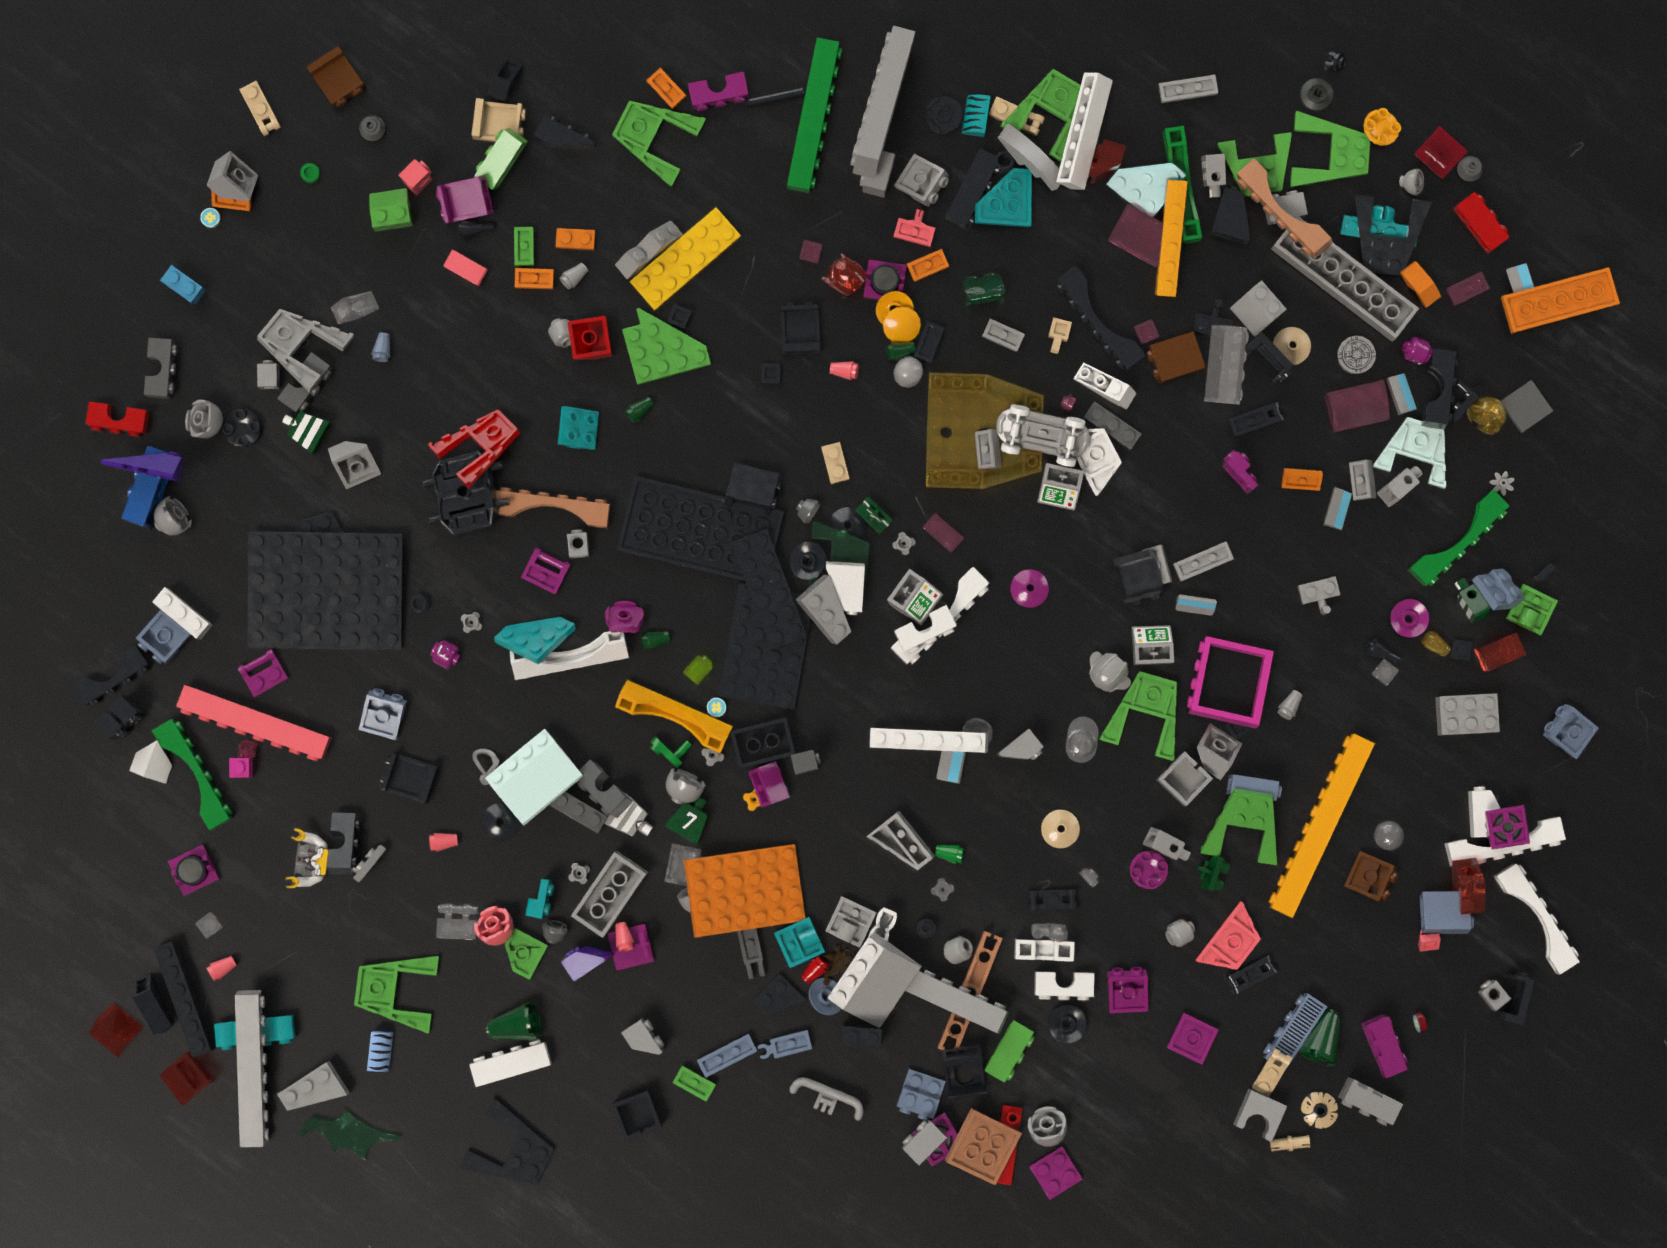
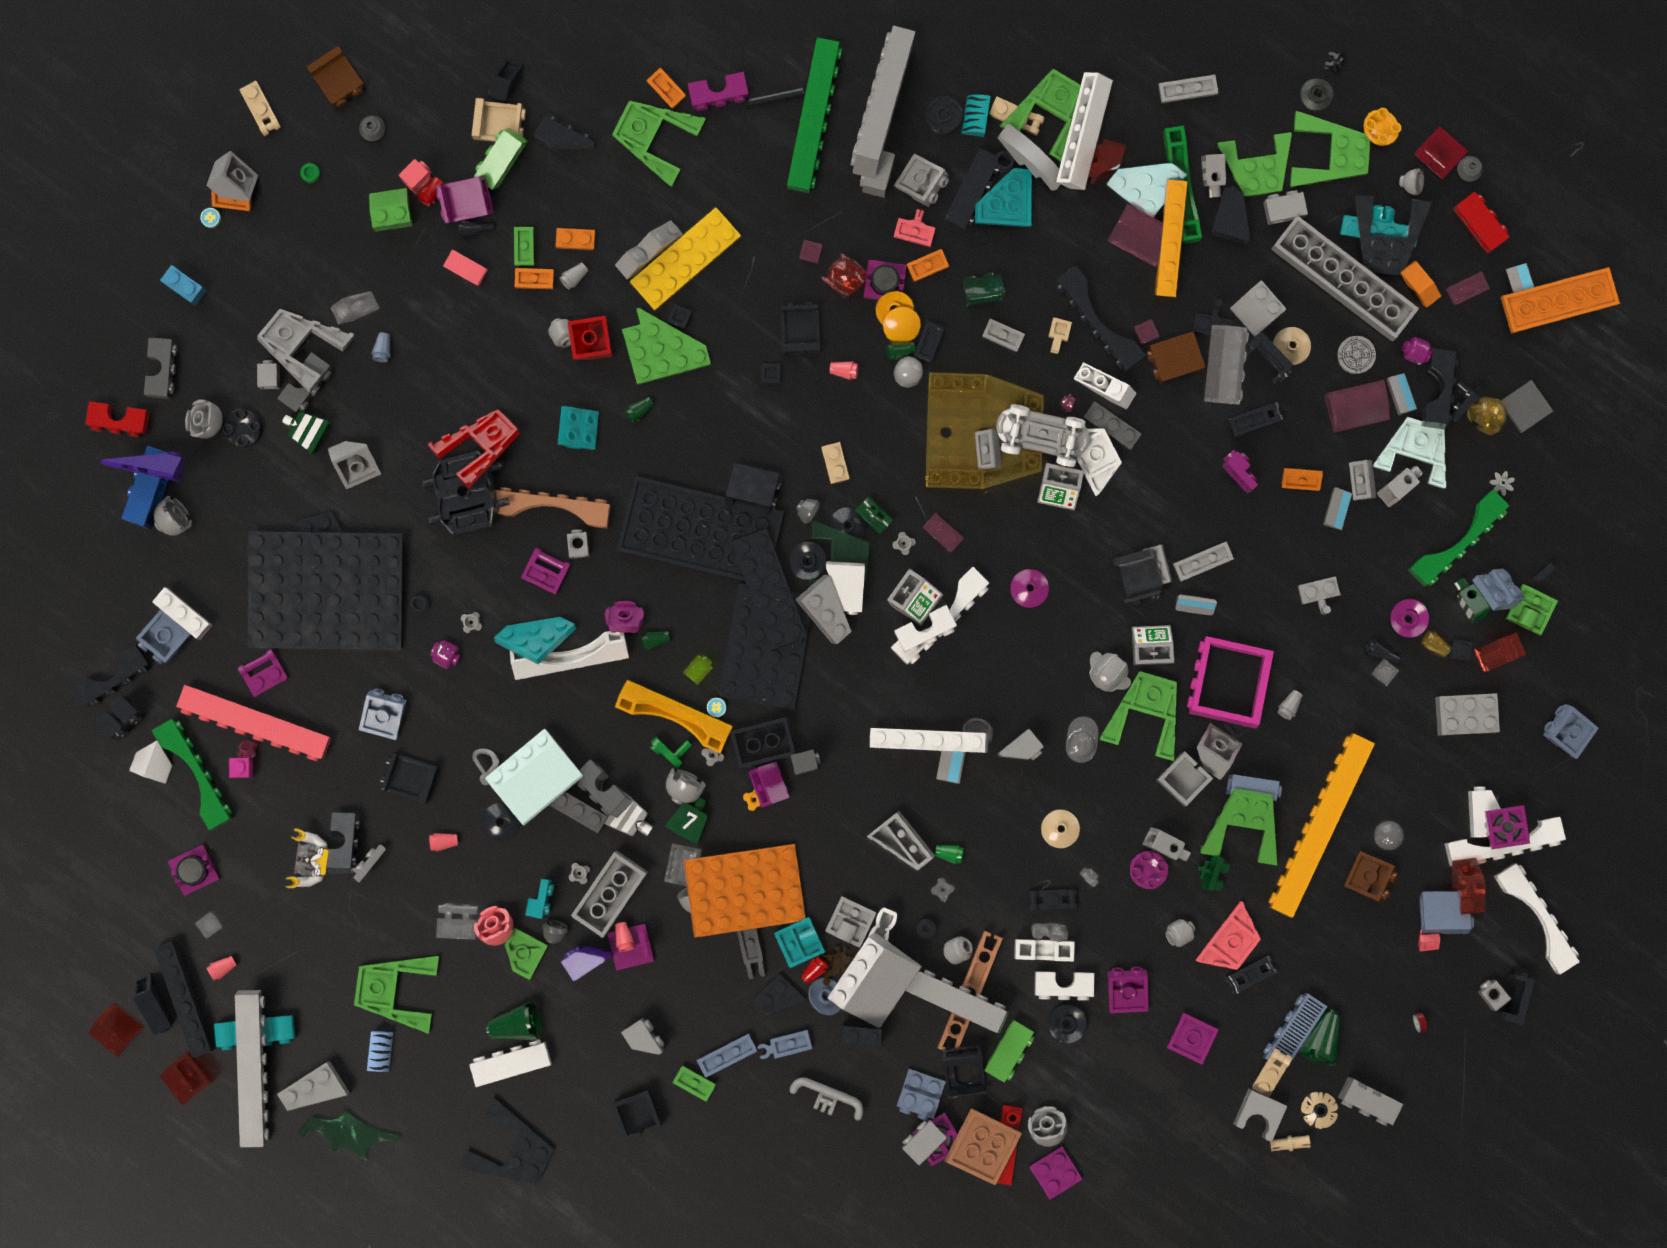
nougat arch [1237,159,1332,259] -> none
magenta wedge [1361,1015,1408,1078] -> none
none -> red cone [418,177,444,206]

